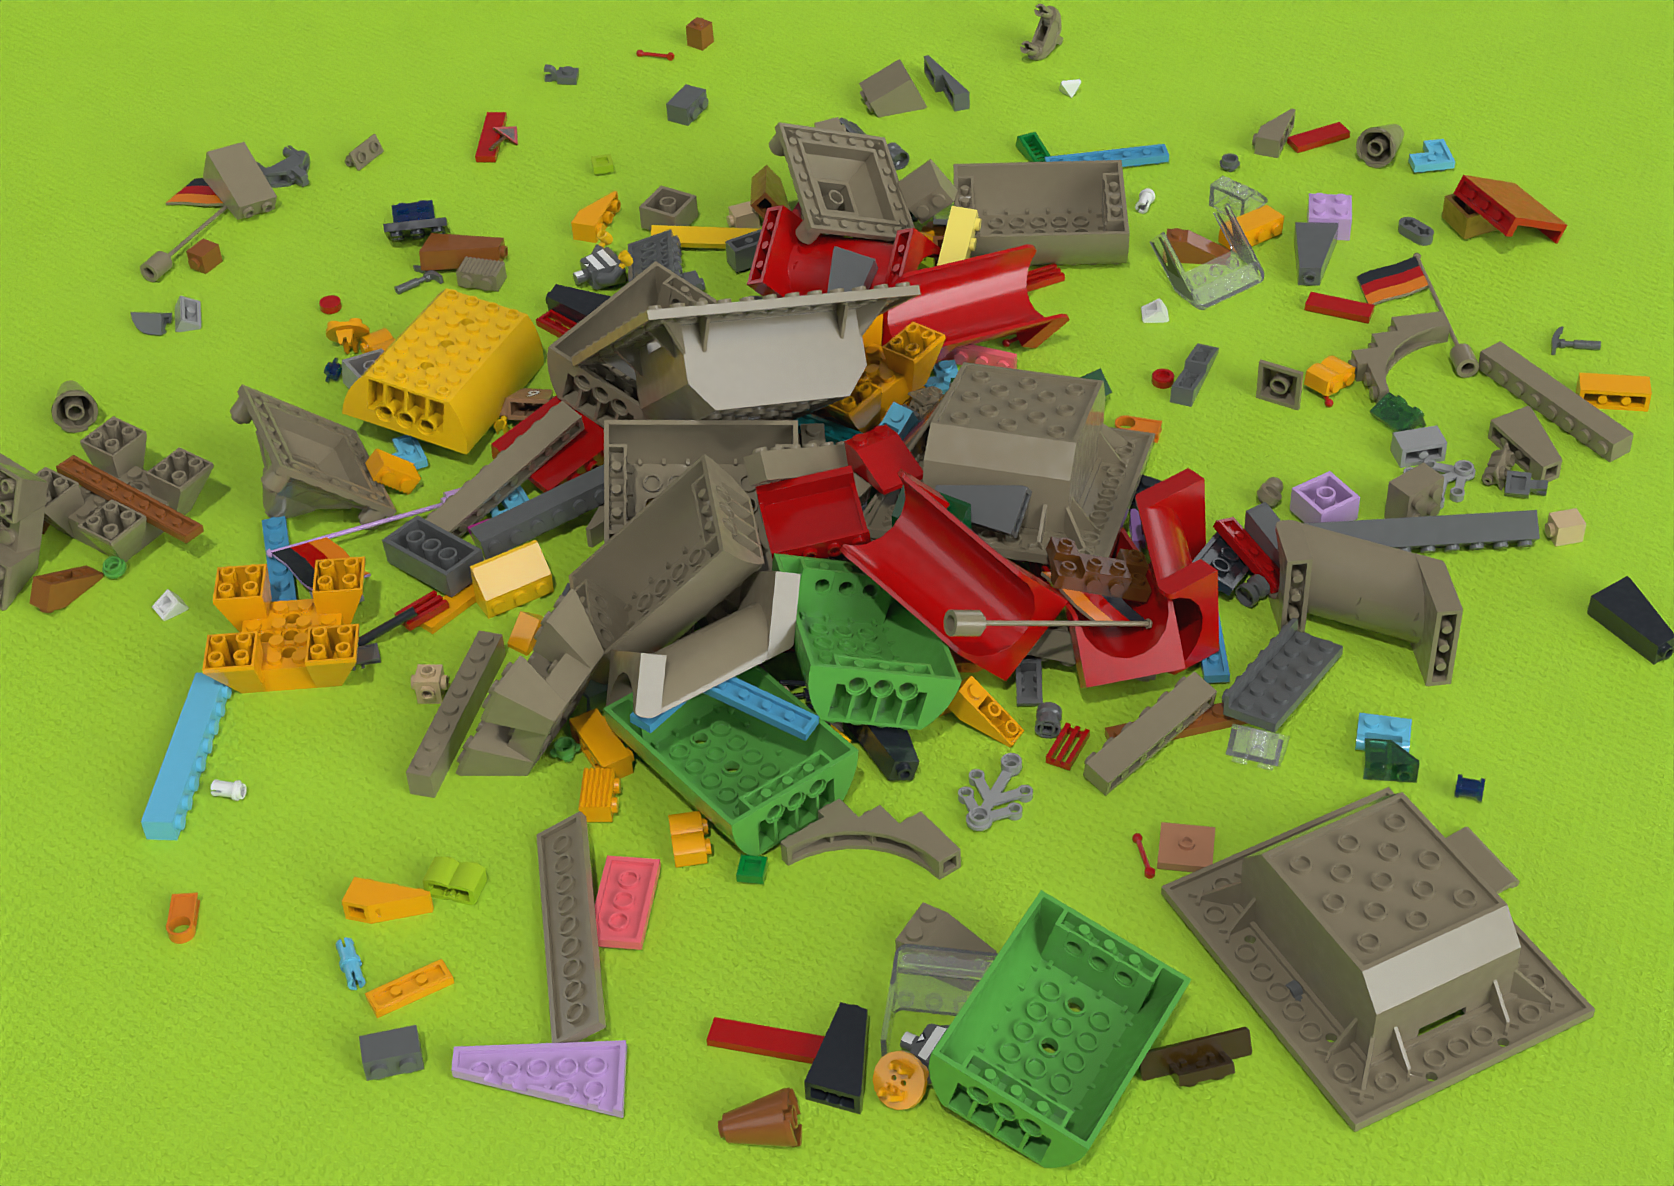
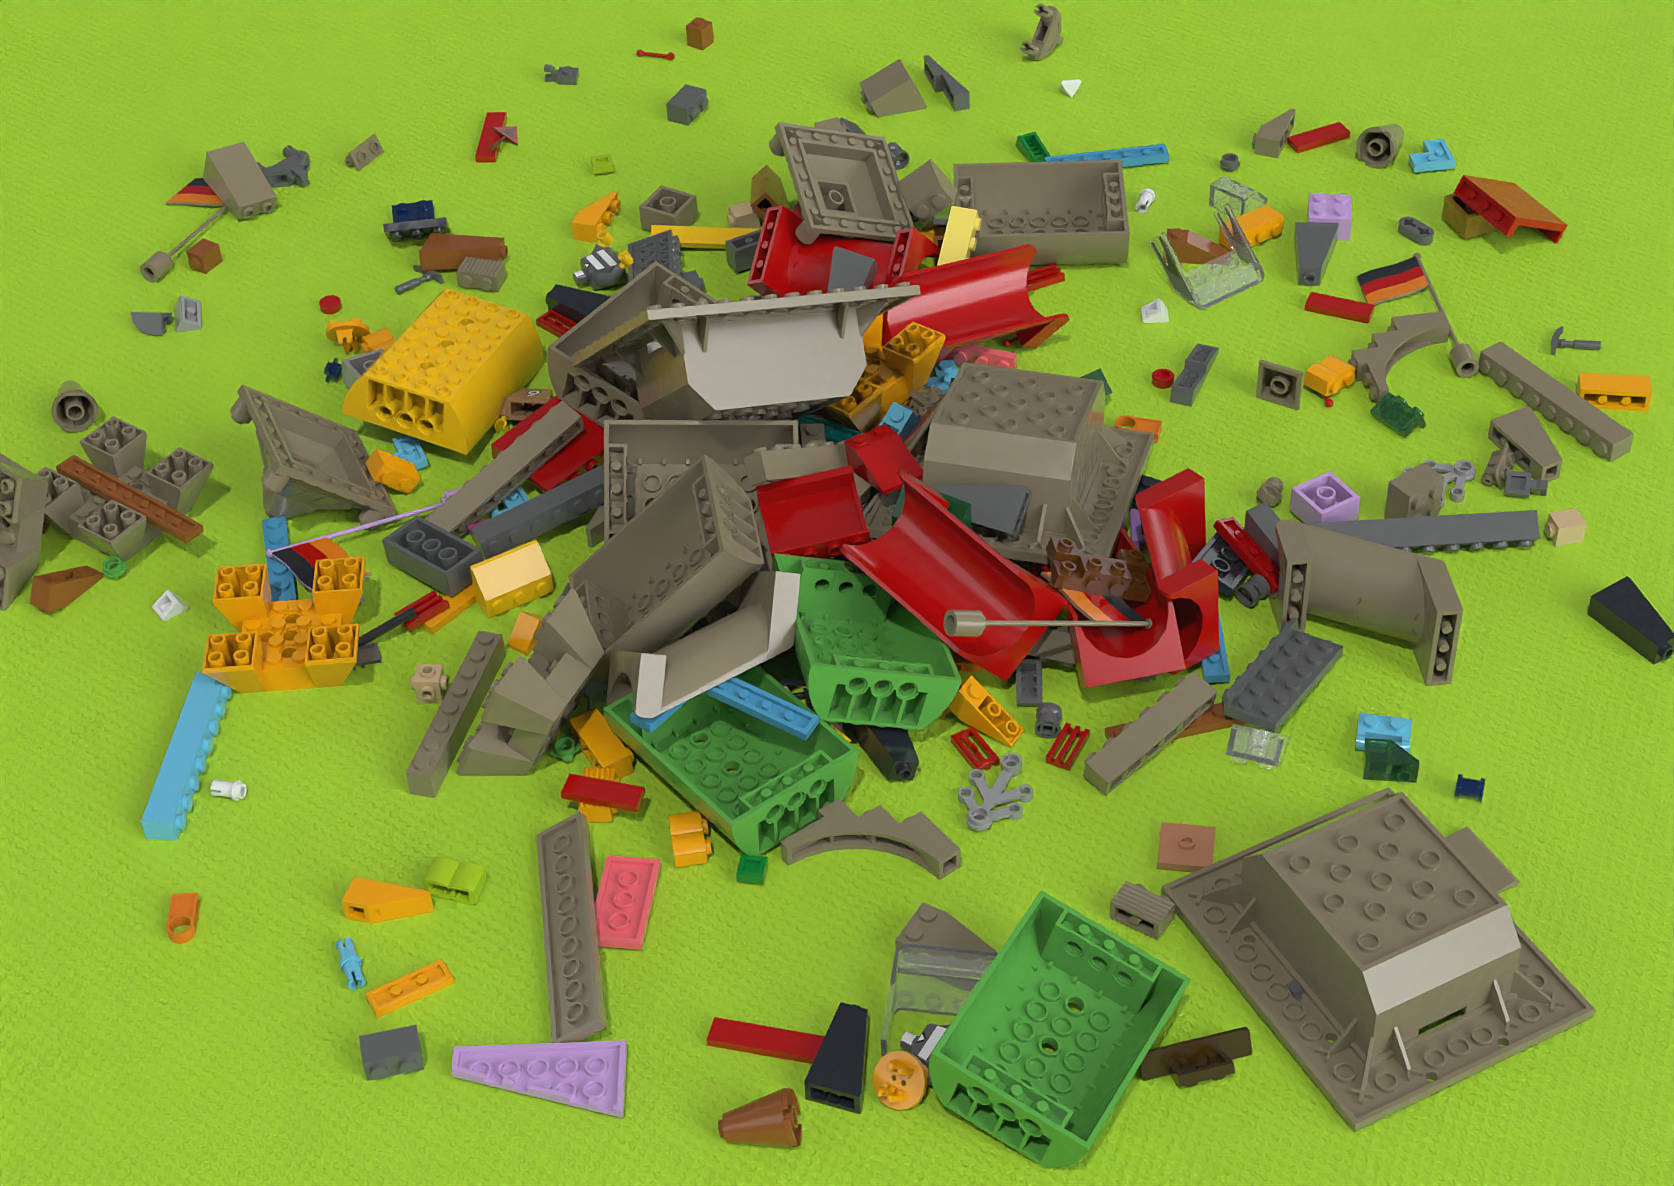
red hinge [1132,833,1155,879] -> none
light grey brick [1390,425,1447,468] -> none
none -> red tile [561,773,645,812]
none -> red tile [951,726,1000,771]
none -> dark tan brick [1110,881,1175,940]

